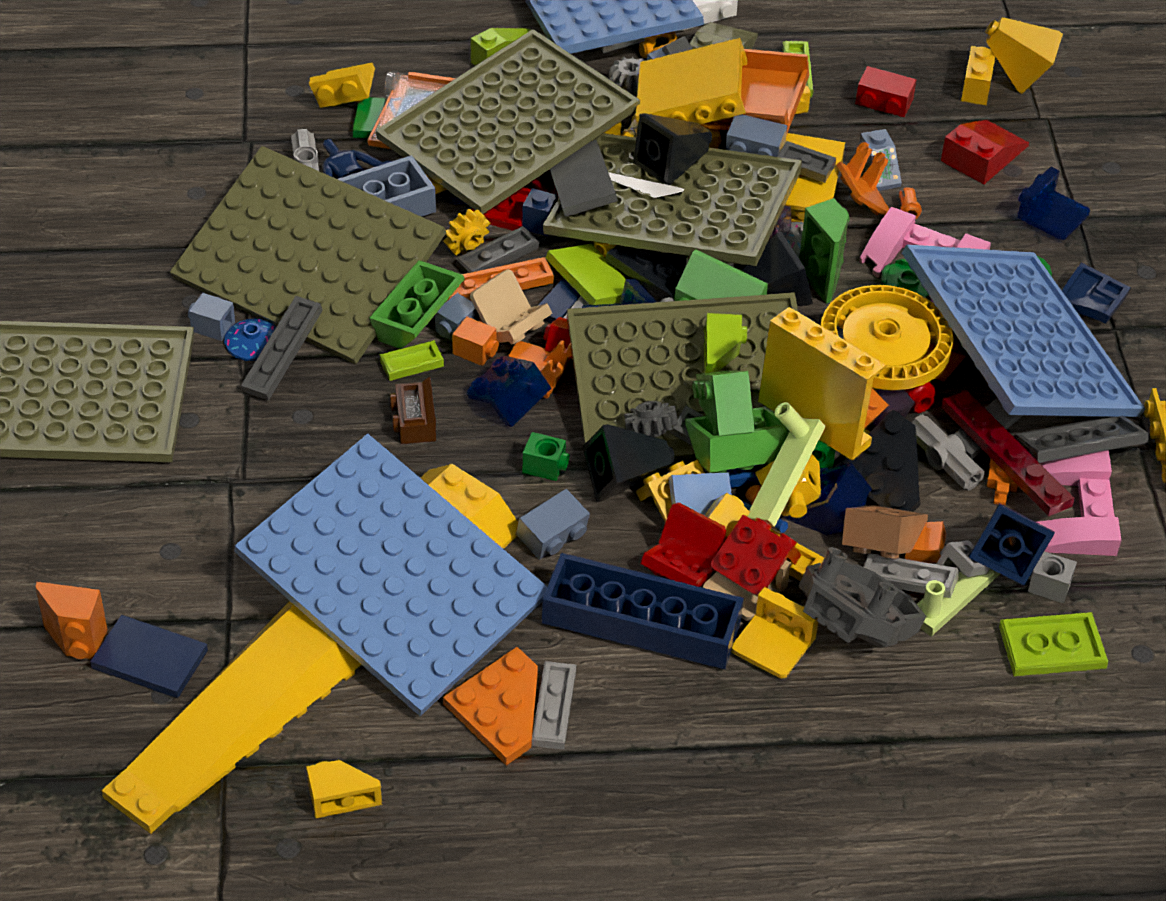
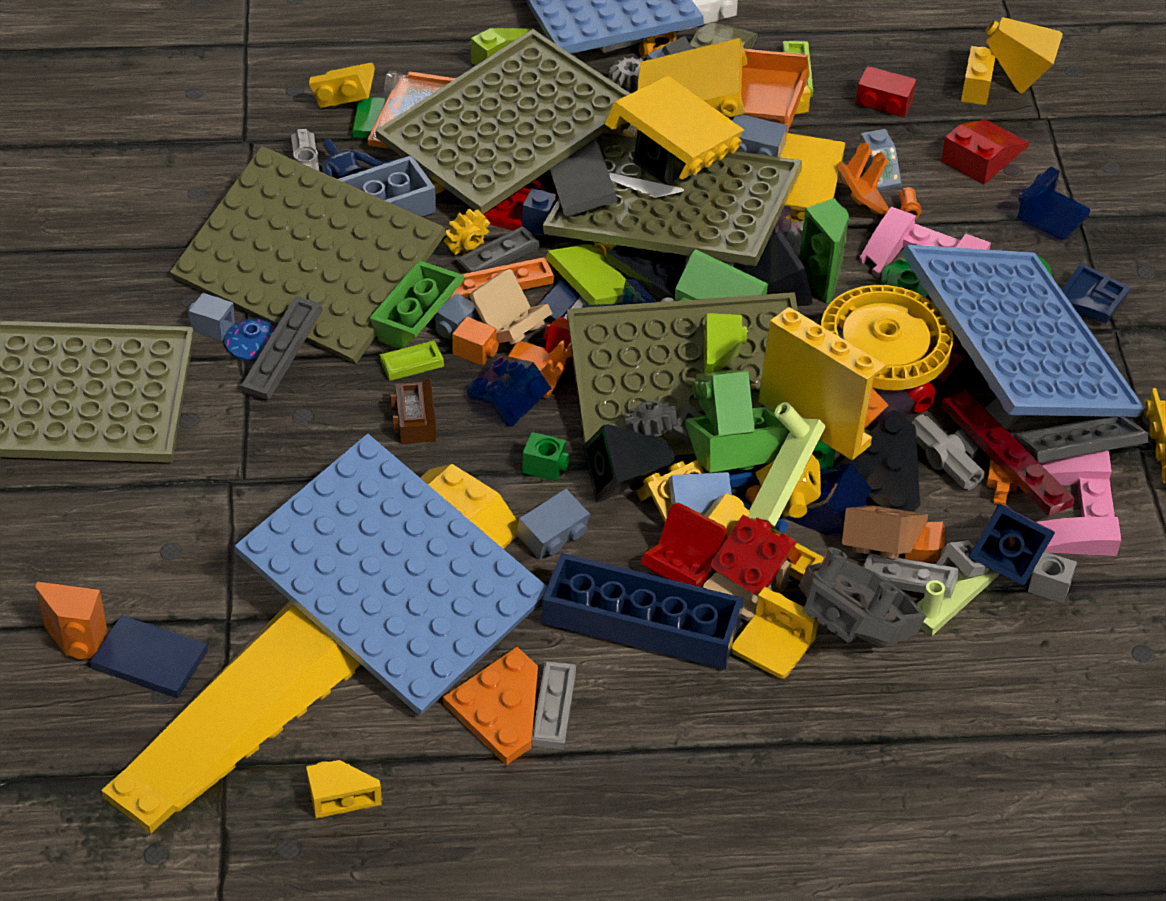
dark grey plate [777,141,836,183] -> none
lime tile [999,612,1108,676] -> none
none -> yellow panel [604,76,744,180]

